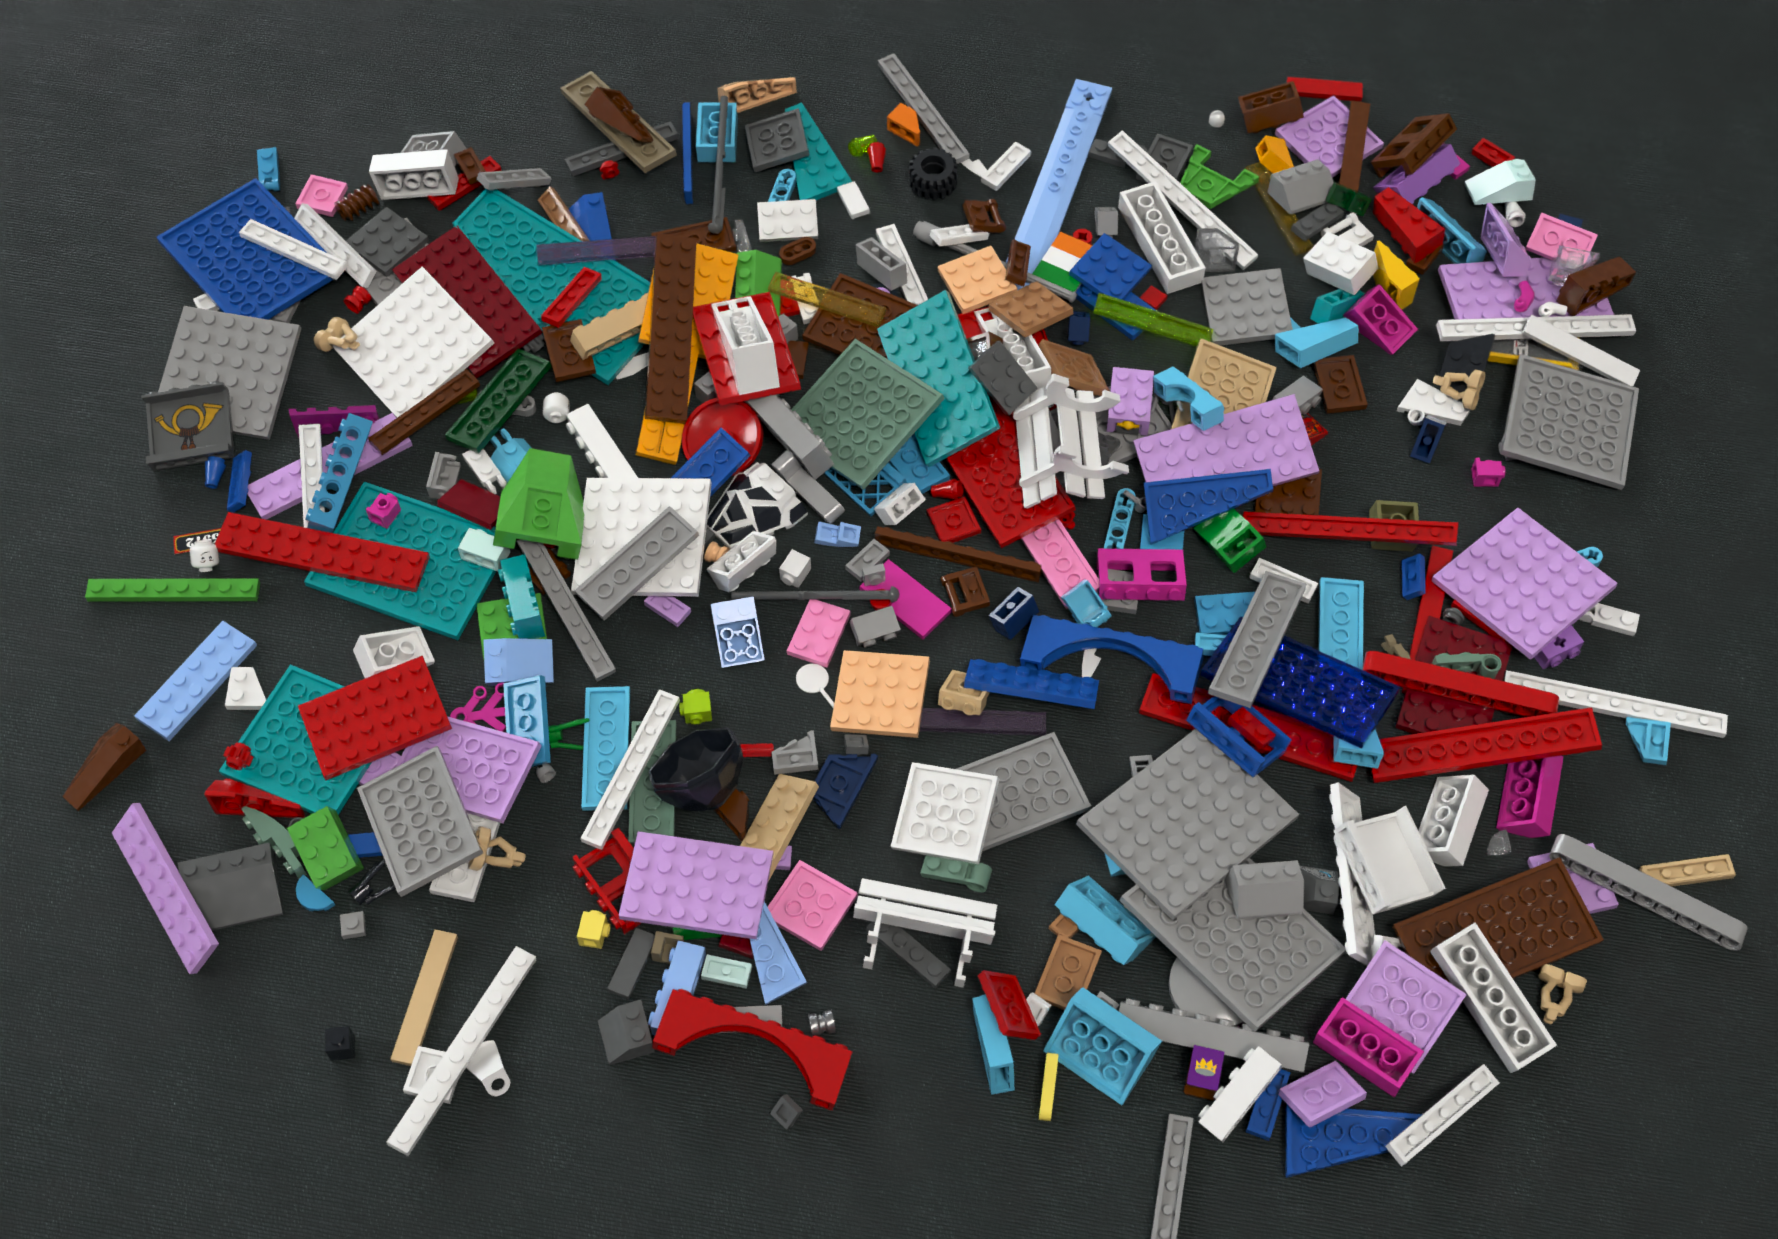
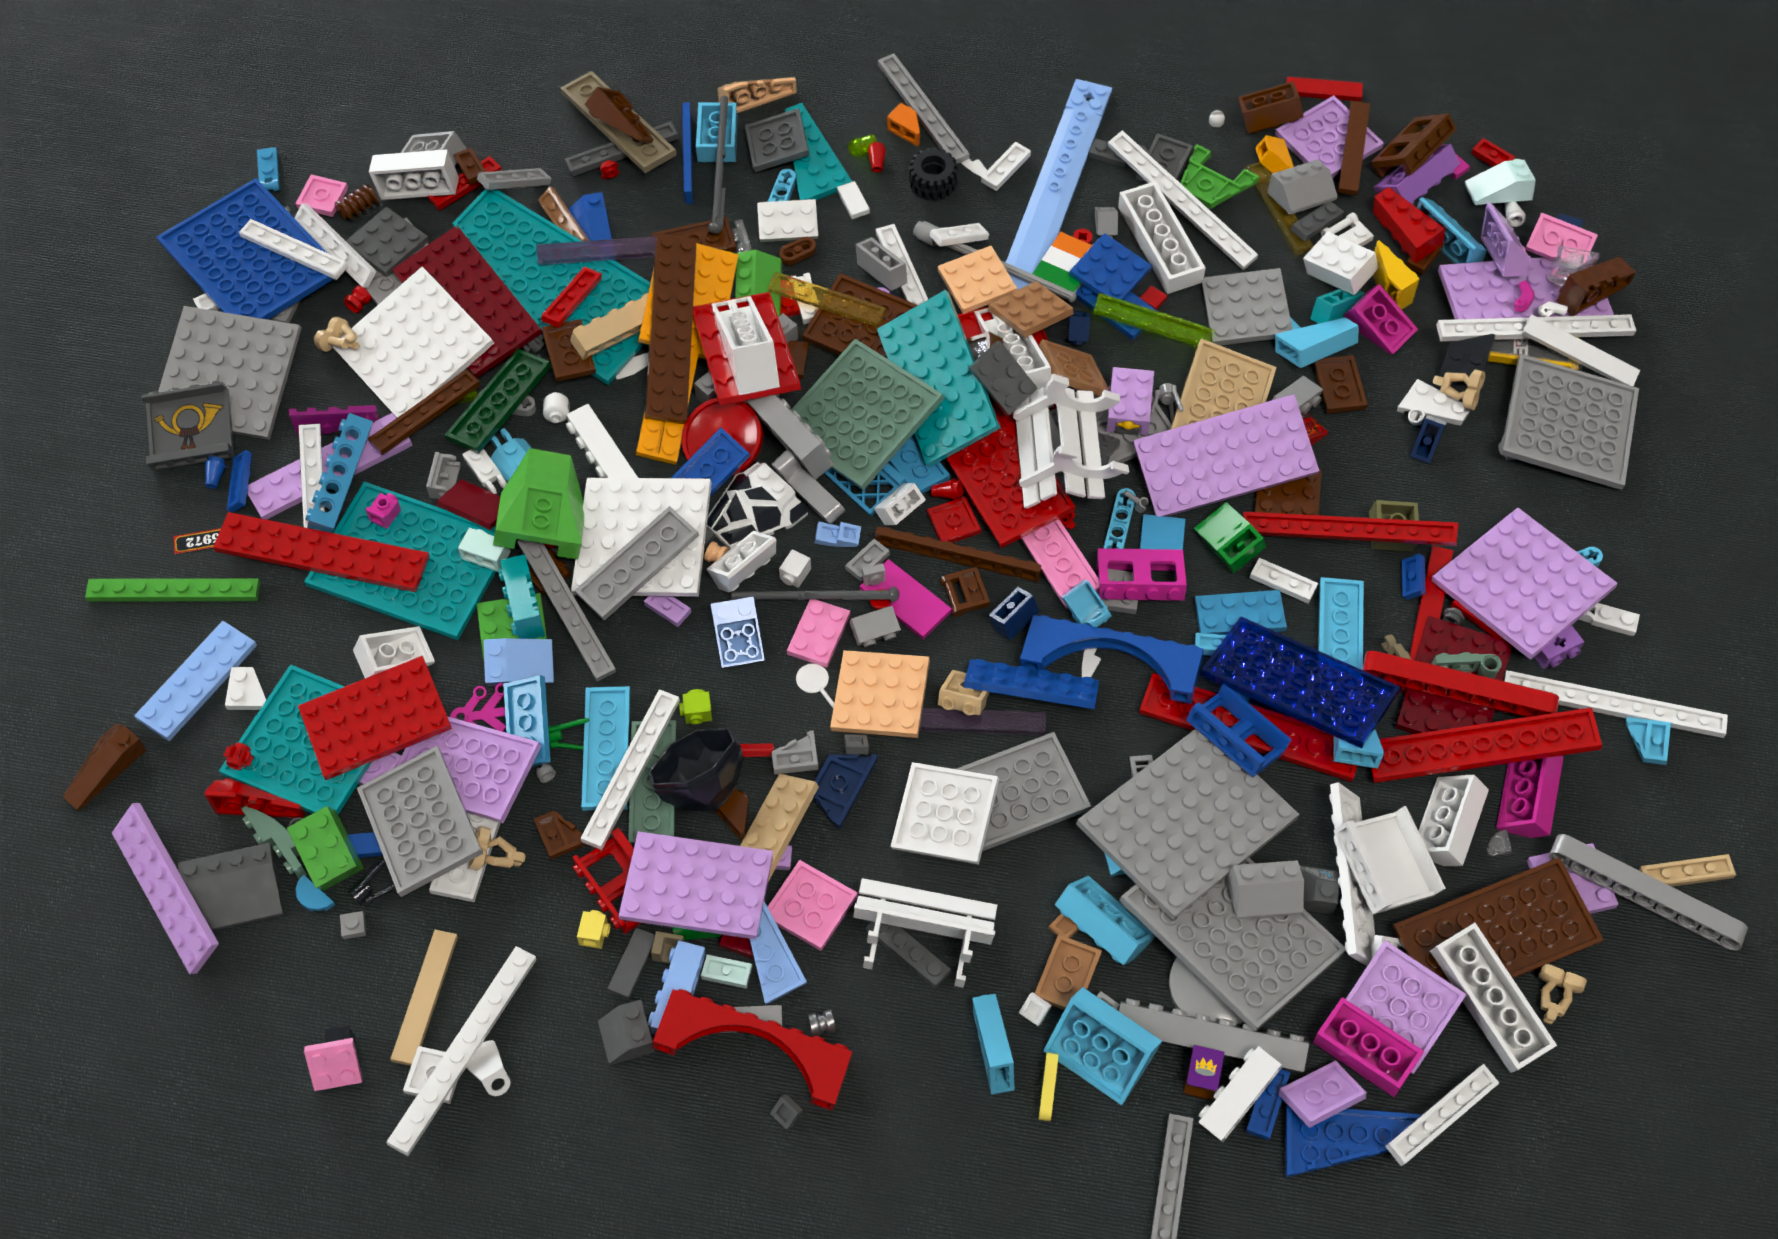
white head [190,540,219,572] -> none
sand green plate [920,855,992,892] -> none
reddish brown plate [963,199,1006,233] -> none
red plate [978,970,1041,1040] -> none
reddish brown tile [1005,239,1031,287] -> none
blue wing [1144,469,1273,545] -> none
medium azure arch [1153,366,1224,431] -> none
clear slope [1194,228,1240,272] -> none
light grey plate [1208,571,1307,708] -> none
red plate [1227,707,1276,750] -> none
dark green slope [1325,182,1372,216] -> none
dark pink brick [1471,458,1505,487] -> none
none -> bright pink plate [304,1038,363,1091]
none -> reddish brown wing [533,810,588,860]

